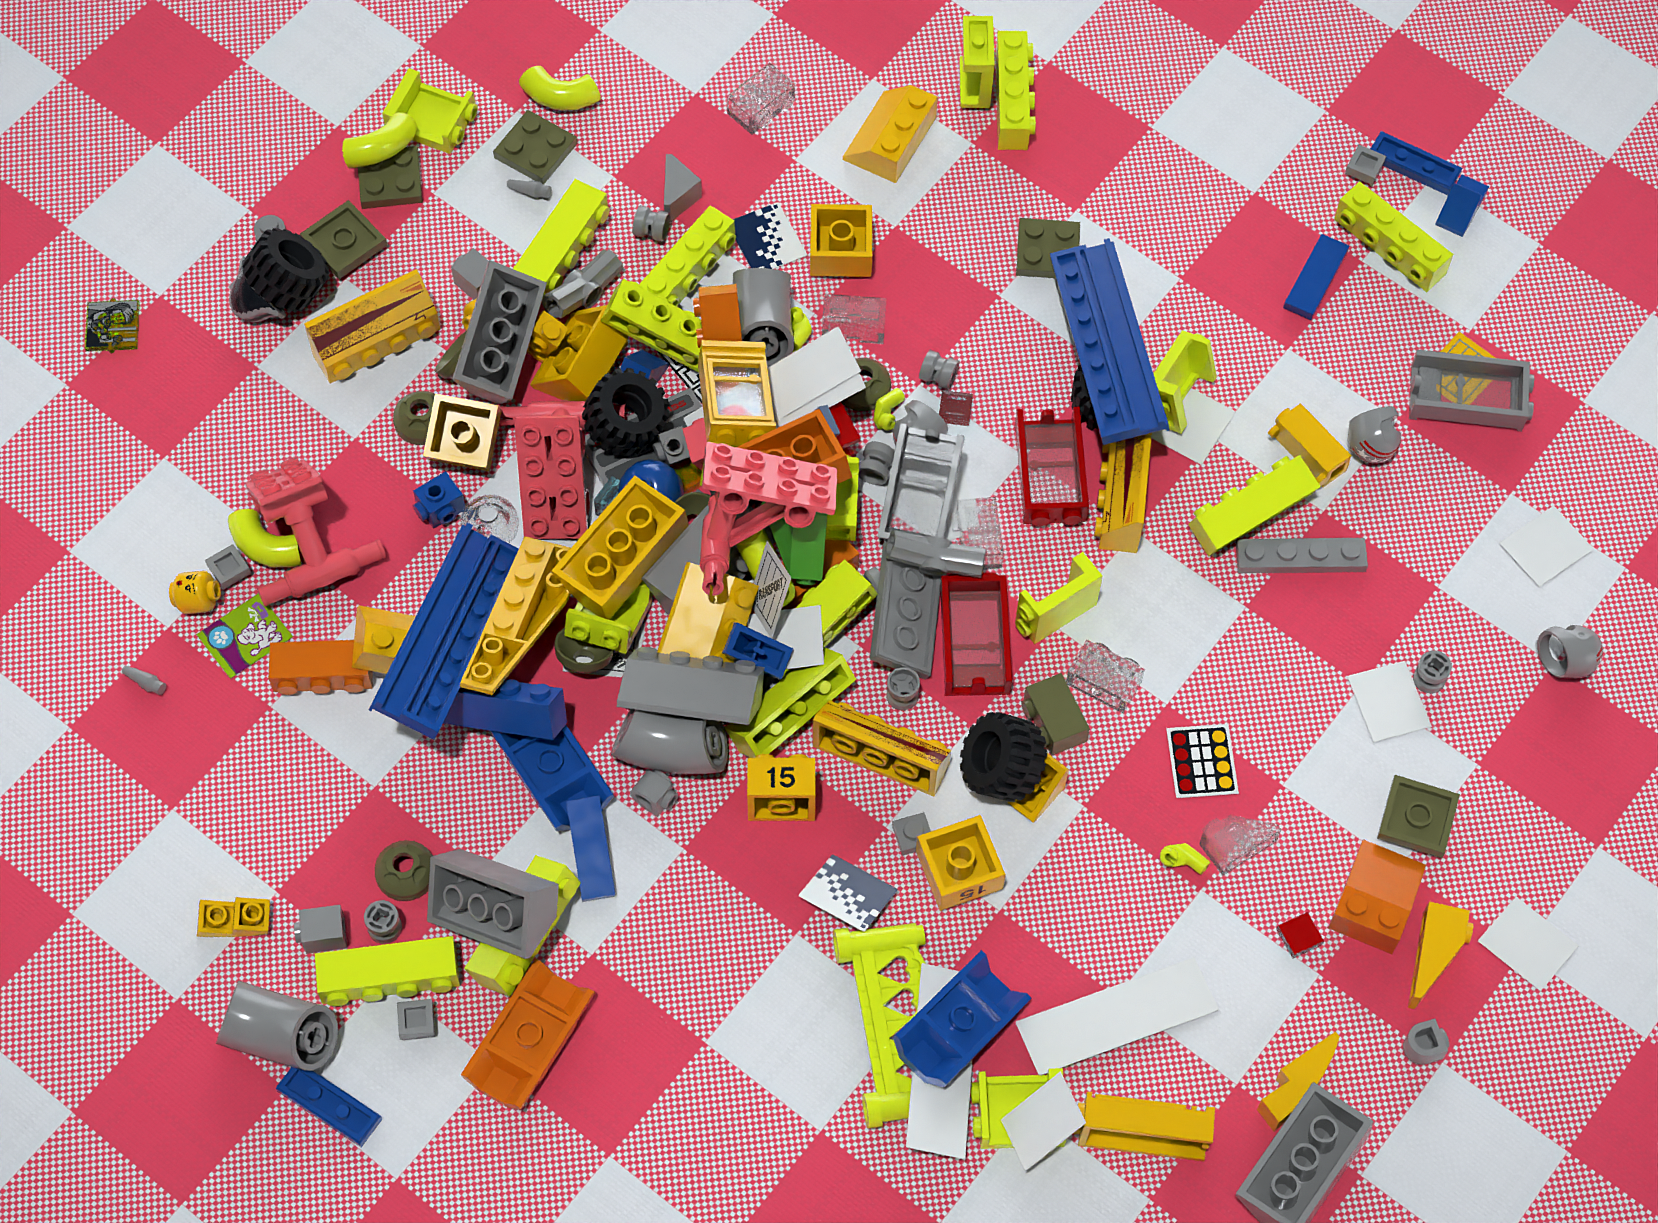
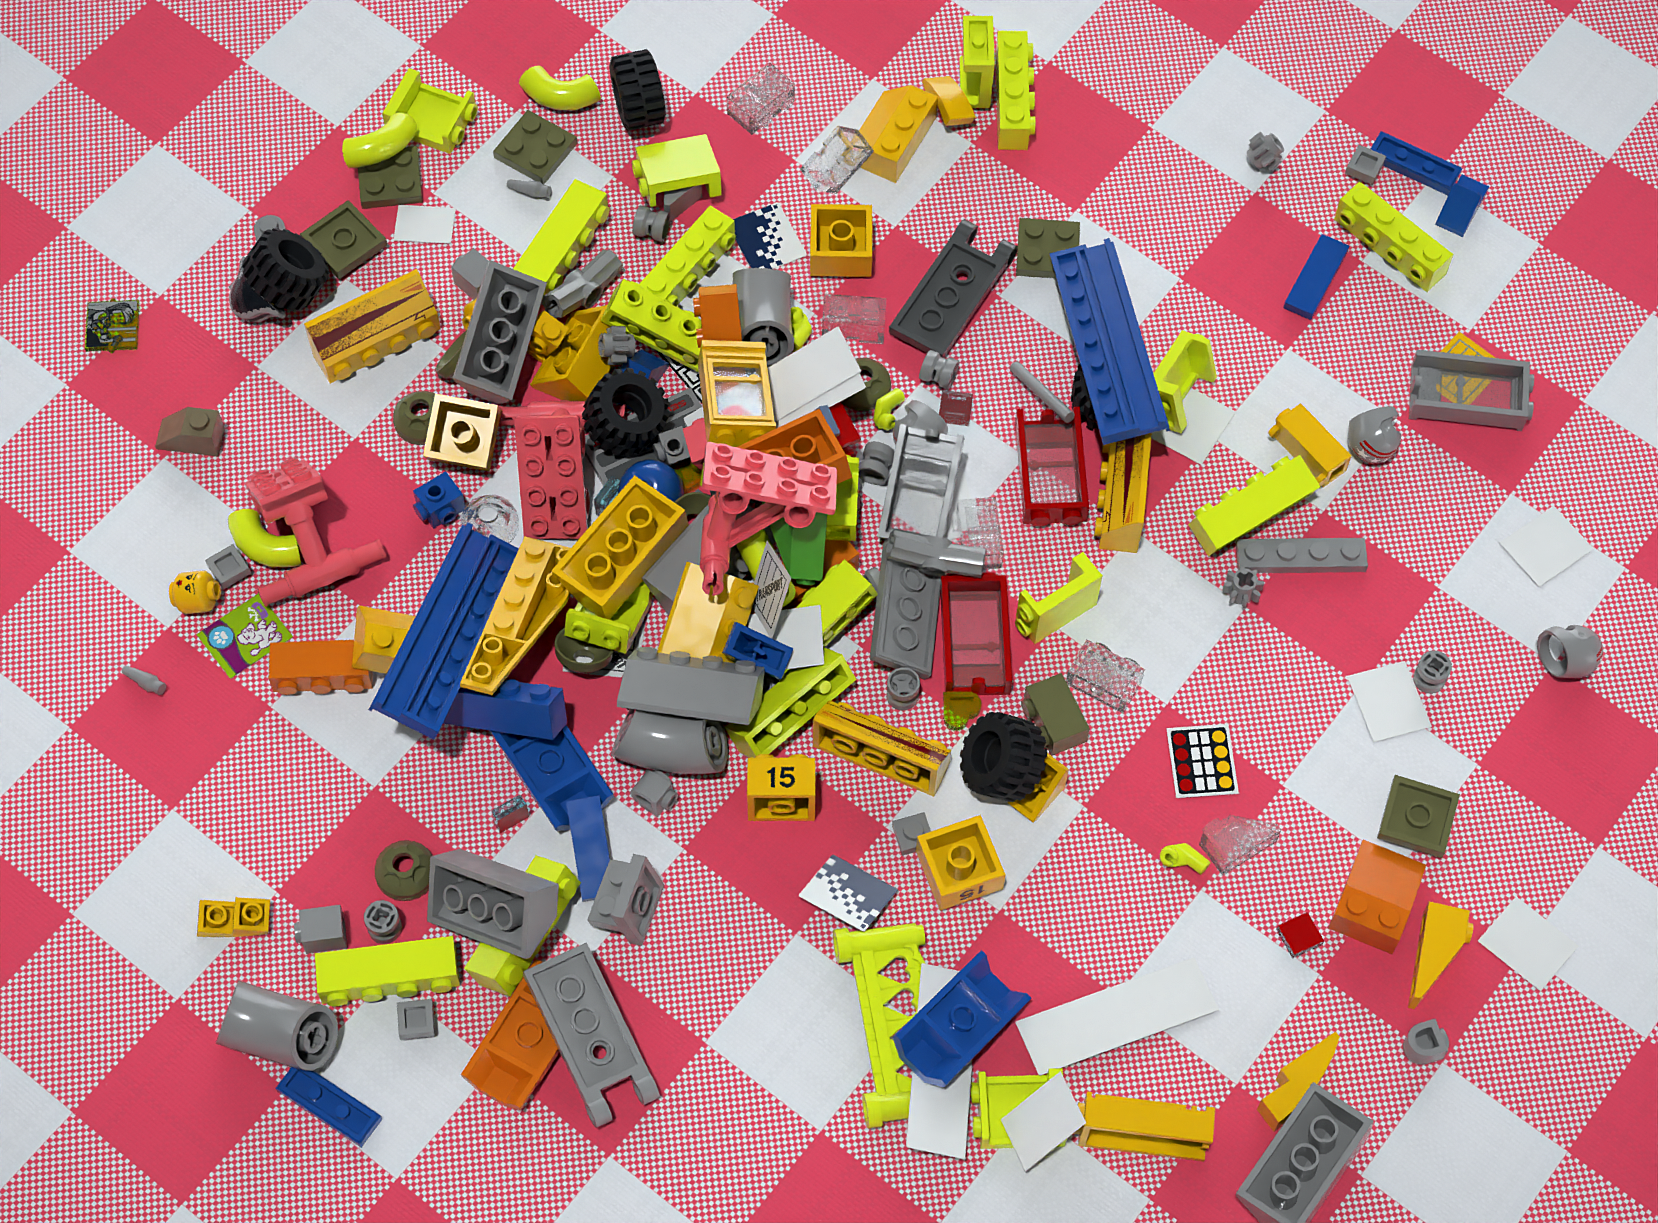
none -> dark tan slope [155,407,225,457]
none -> white sticker [393,205,456,244]
none -> tile [491,795,529,833]
none -> light grey hinge [523,943,660,1128]
none -> light grey bracket [587,854,664,946]
none -> light grey gear [598,326,635,365]
none -> black tyre [609,49,666,131]
none -> neon yellow panel [632,134,722,207]
none -> clear brick [800,126,874,194]
none -> dark grey hinge [889,219,1018,358]
none -> yellow slope [922,76,976,126]
none -> clear neon green tile [943,692,982,731]
none -> light grey bar [1010,361,1075,423]
none -> light grey gear [1222,565,1264,608]
none -> light grey gear [1247,132,1284,171]

